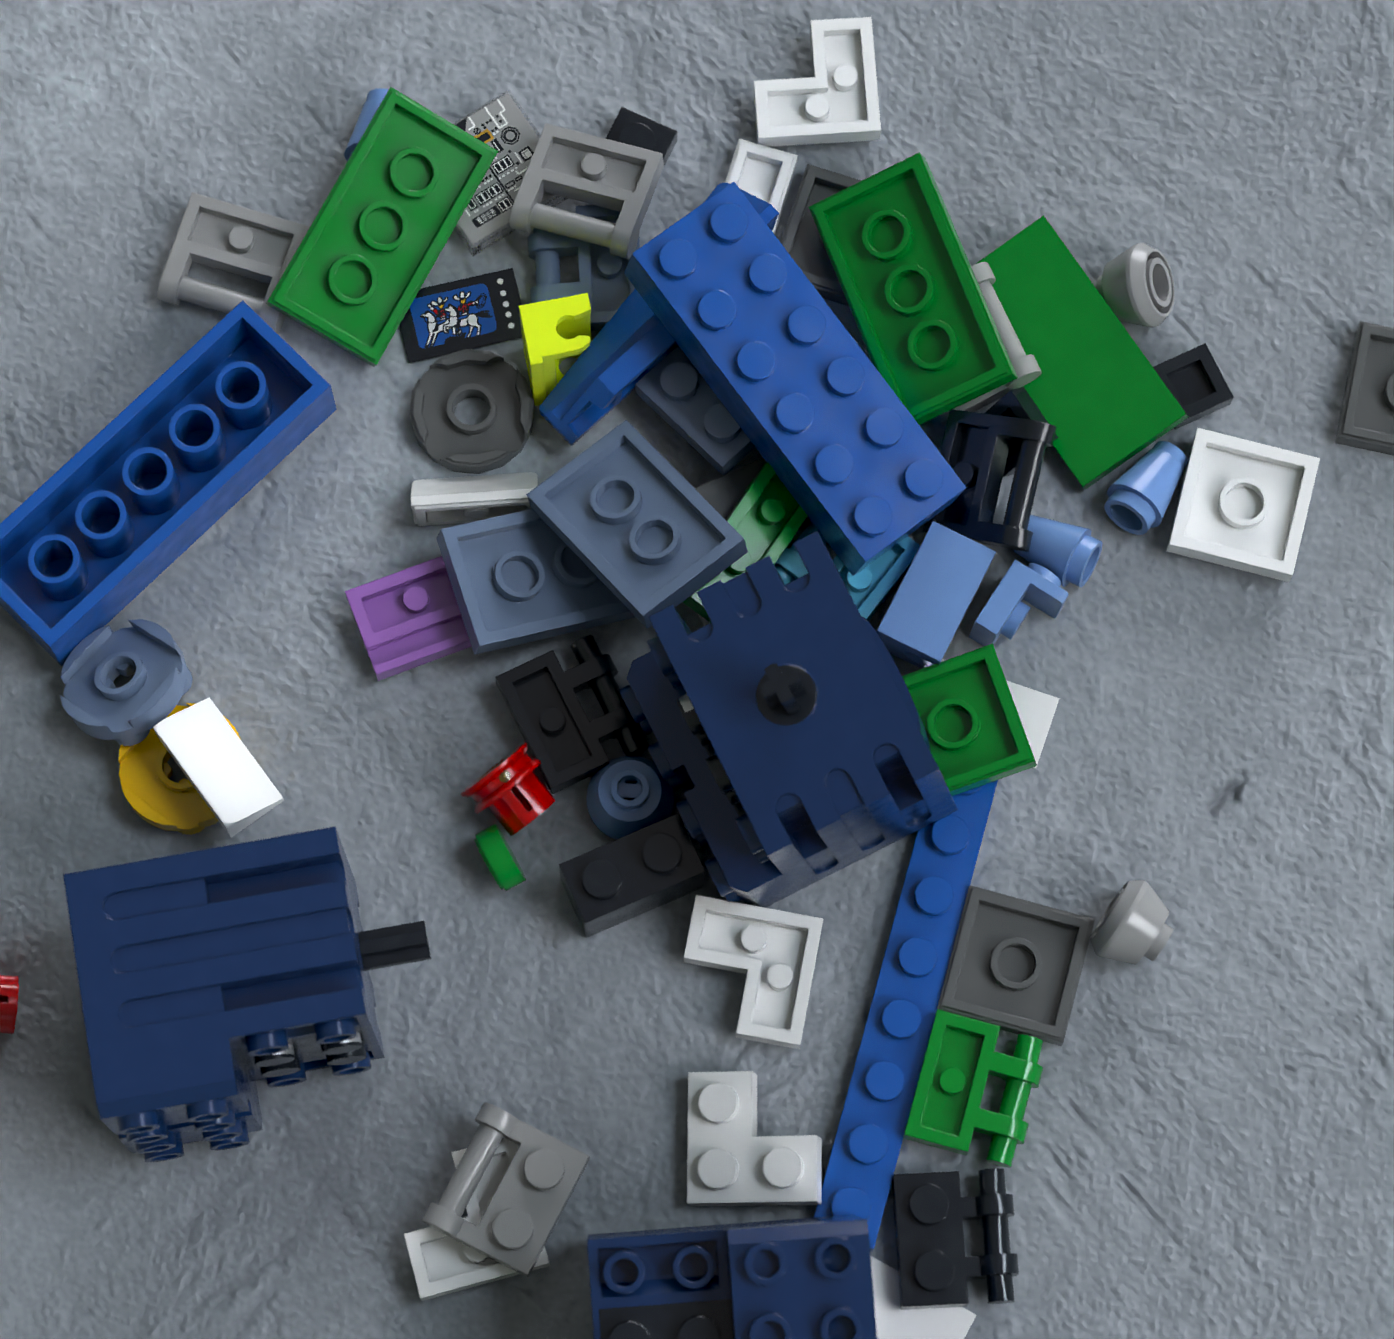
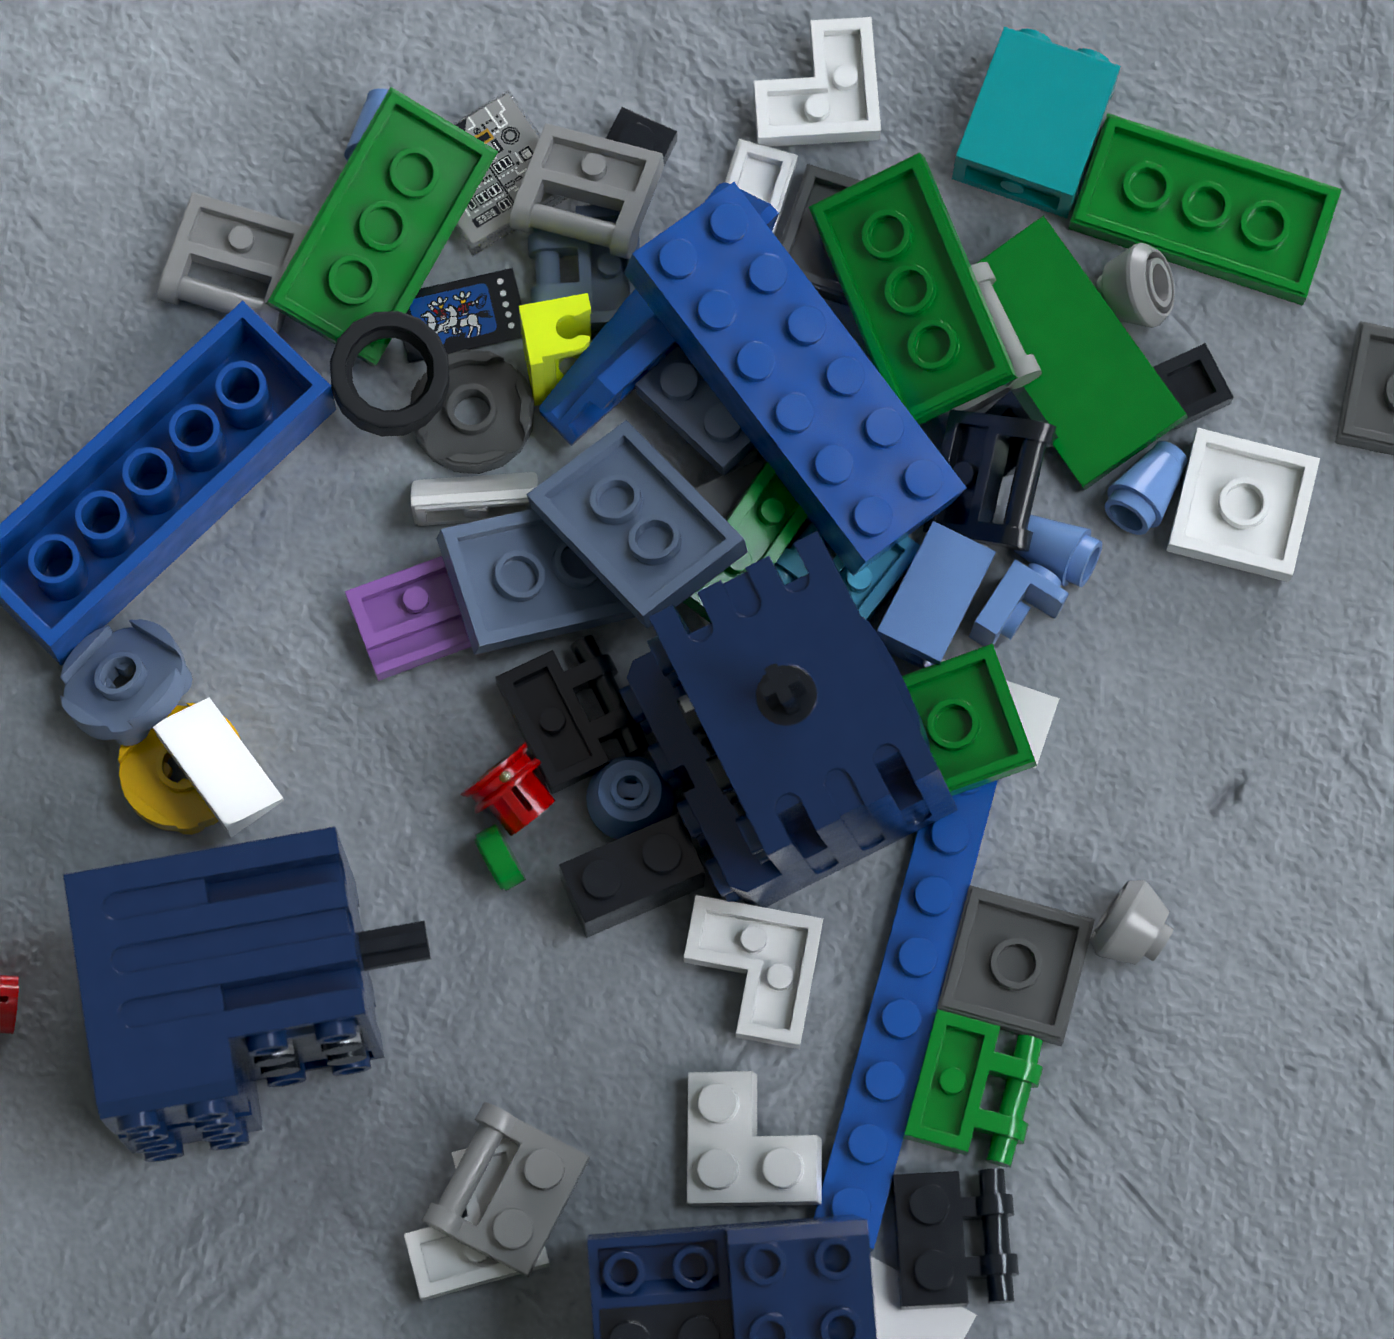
none -> black tyre [330,311,450,437]
none -> teal panel [951,26,1121,219]
none -> green tile [1068,113,1342,306]

